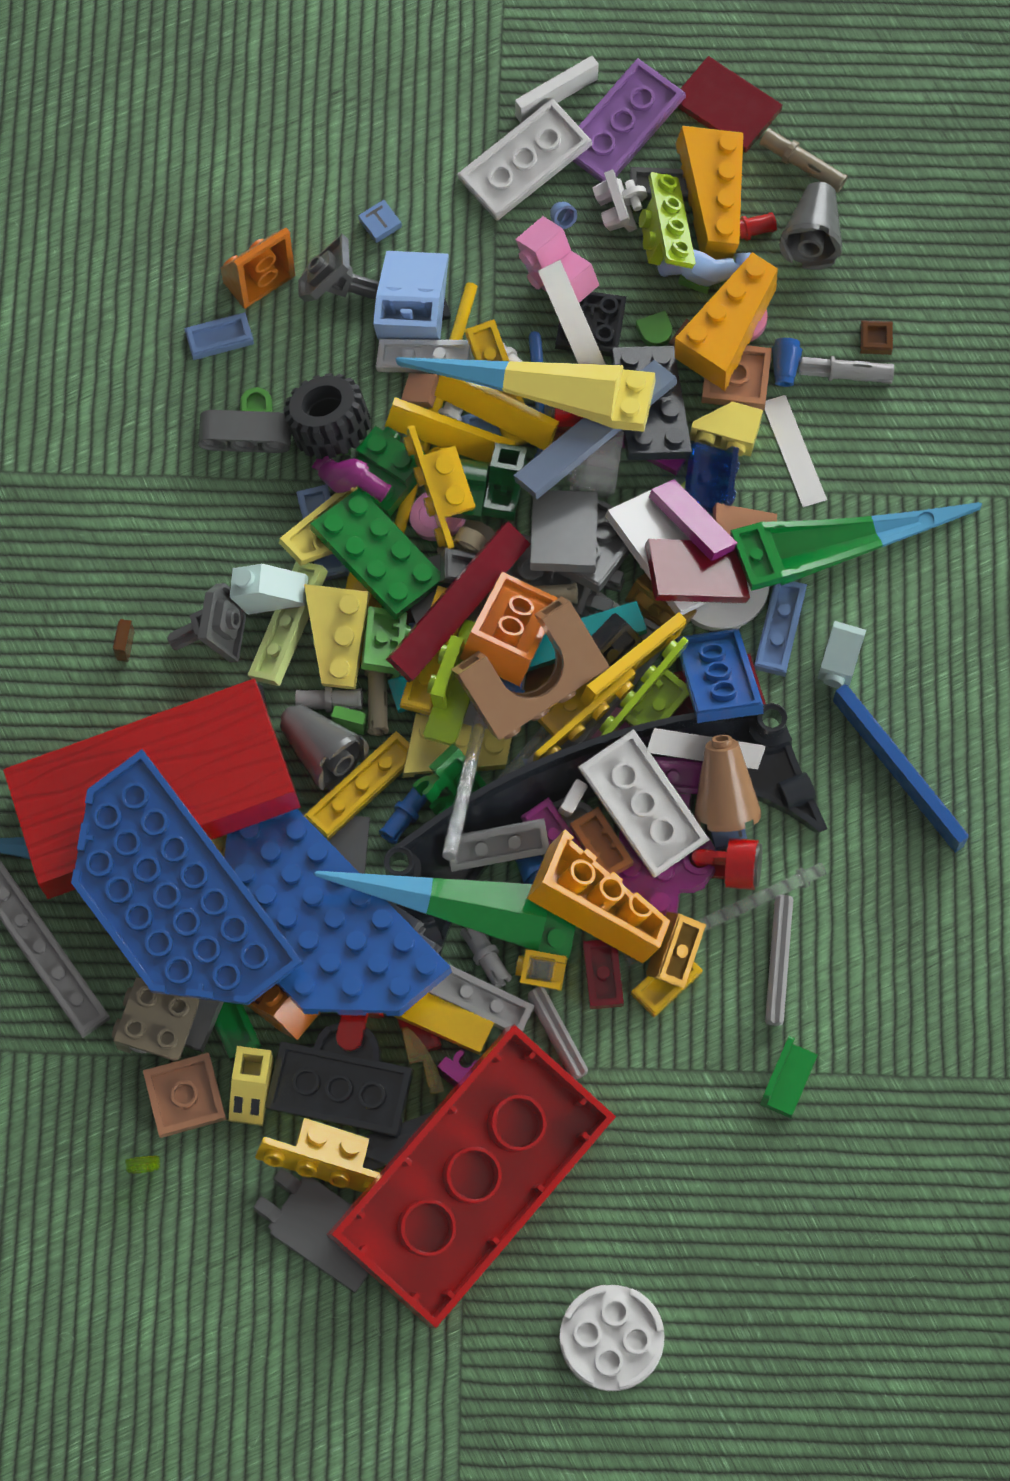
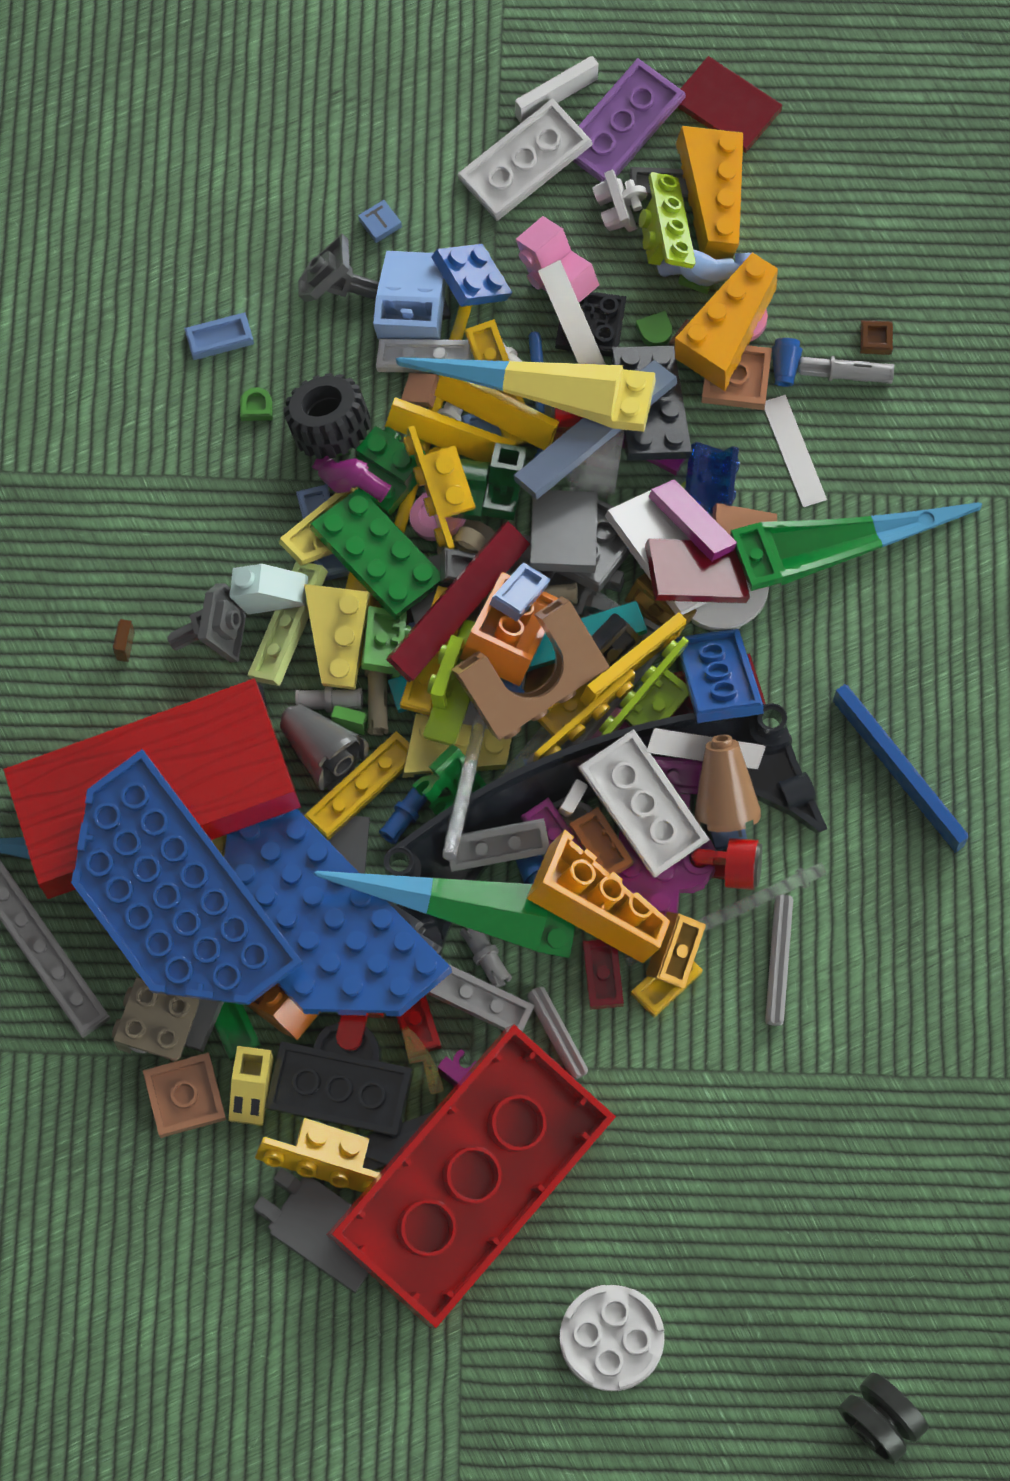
clear neon green tile [125,1155,161,1174] -> none
dark grey beam [198,410,291,453] -> none
orange slope [221,228,296,309] -> none
yellow tile [394,993,494,1055] -> none
yellow window [515,949,568,991] -> none
medium blue hinge [550,202,577,229] -> none
light yellow slope [690,402,763,457] -> none
red pin [739,212,777,241] -> none
medium blue tile [754,581,807,677] -> none
dark tan pin [759,128,848,193] -> none
green panel [760,1036,818,1118] -> none
dark grey cone [779,182,842,270] -> none
light aqua slope [817,621,866,688] -> none
none -> plate [431,244,512,307]
none -> tile [489,562,551,621]
none -> pearl dark grey wheel [838,1372,929,1465]

